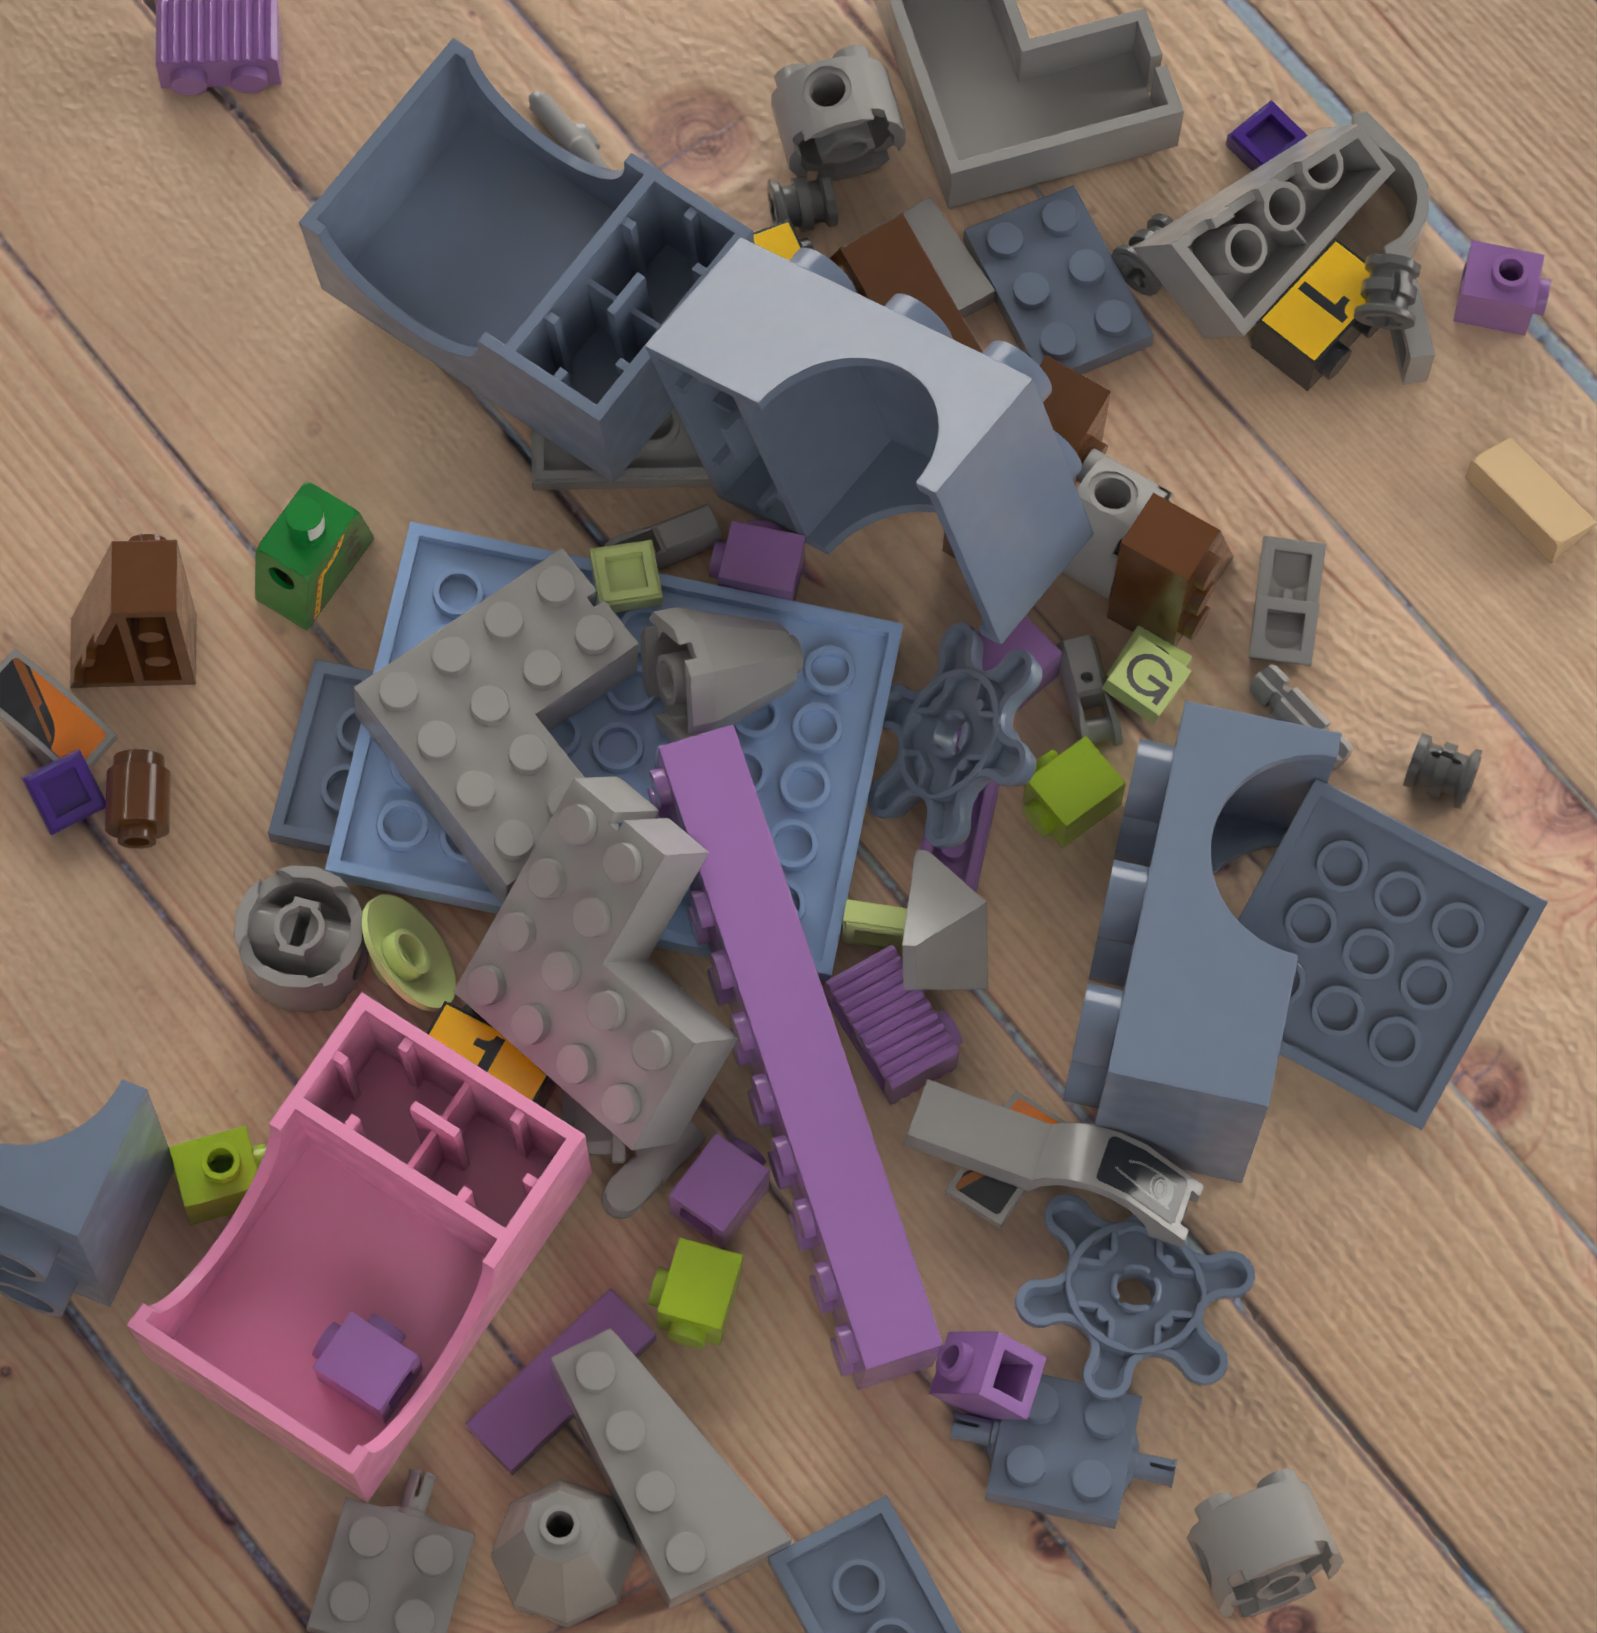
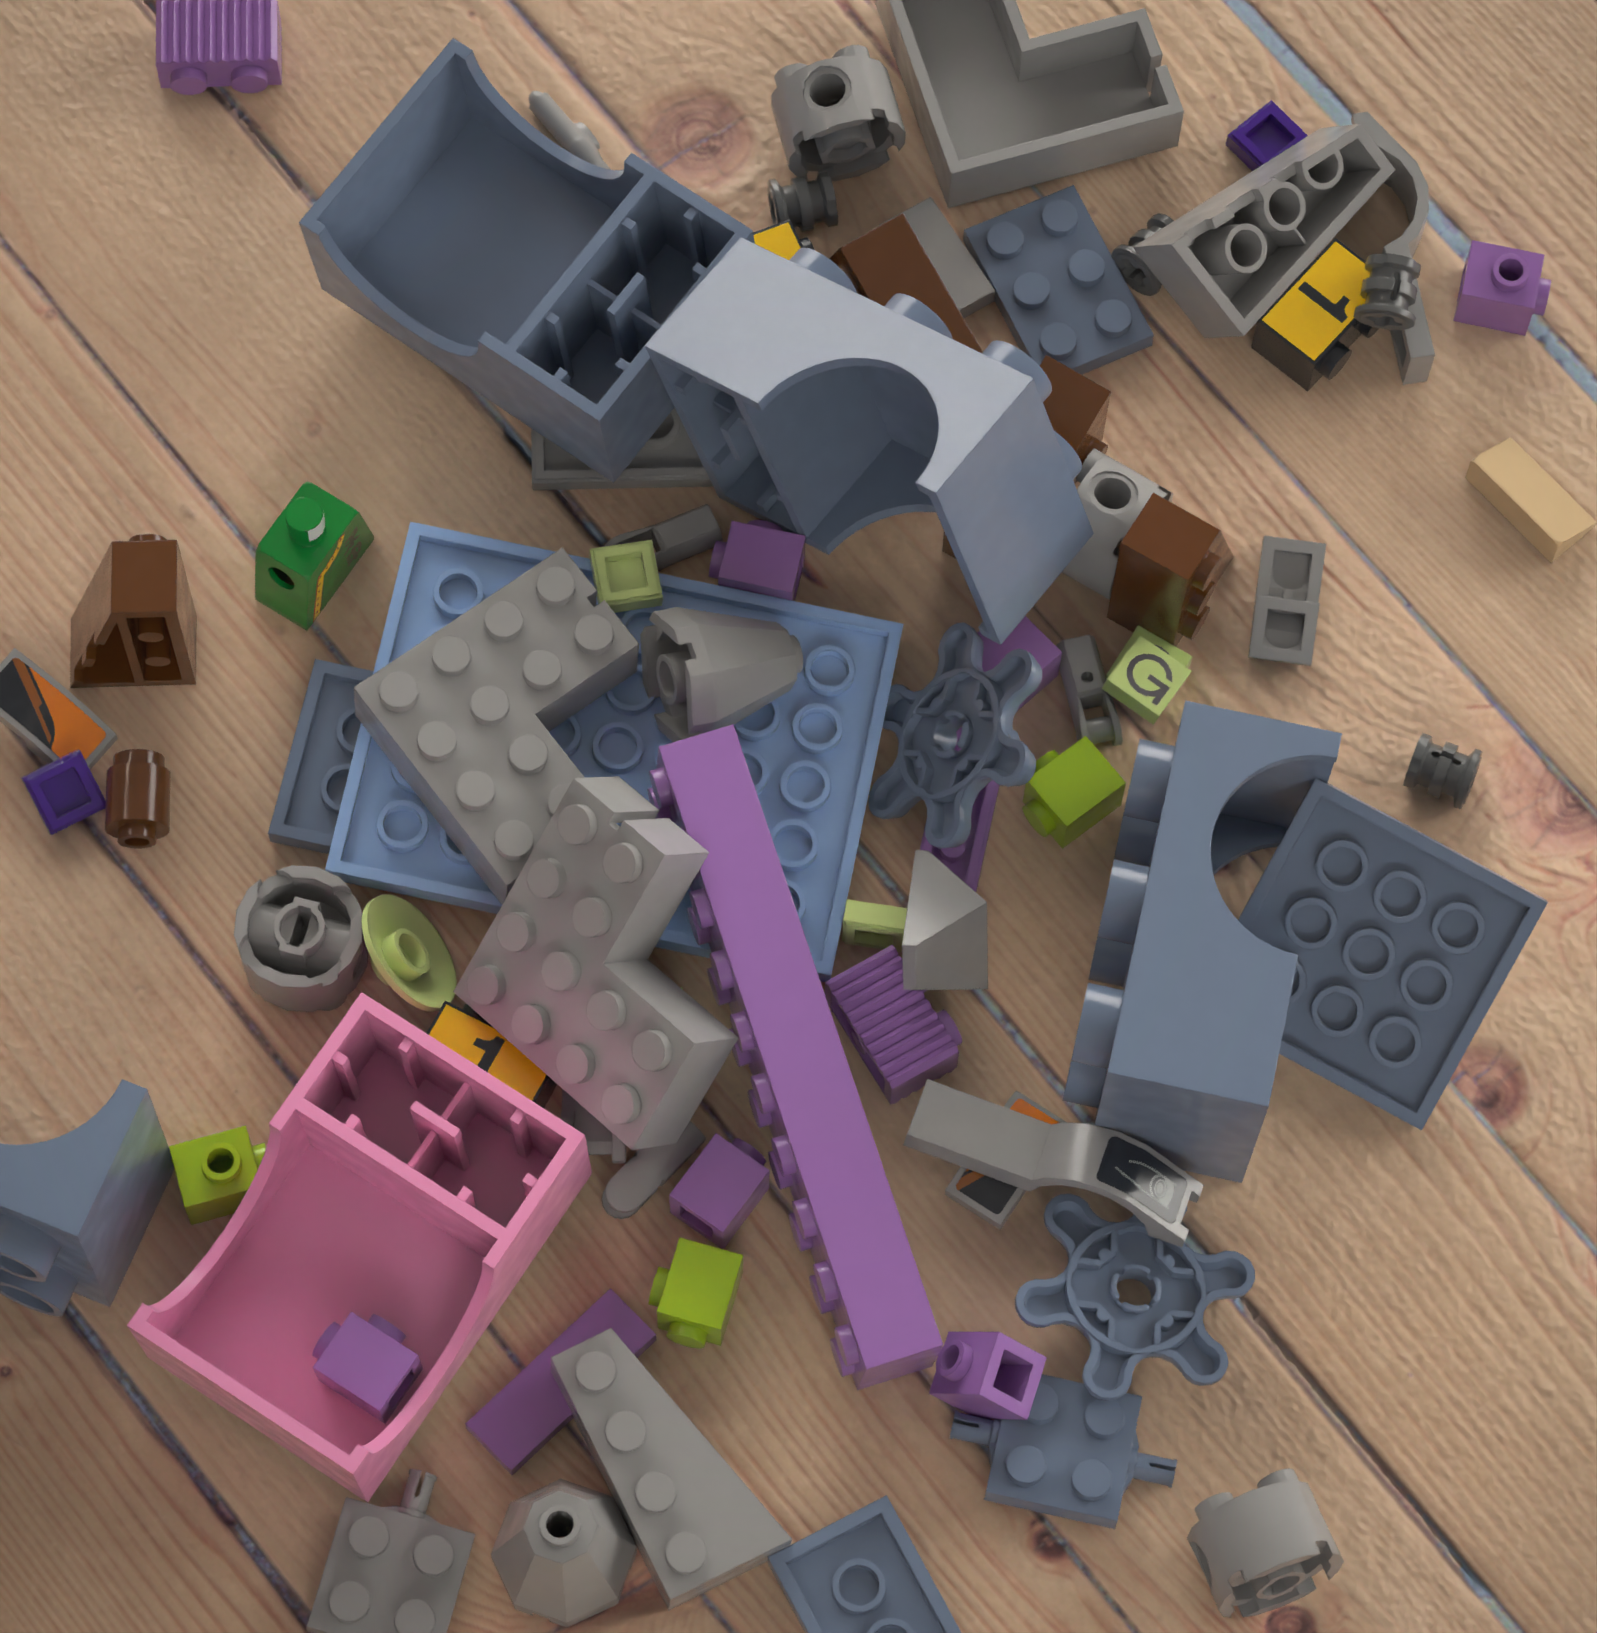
light grey axle [1249,664,1353,772] -> none

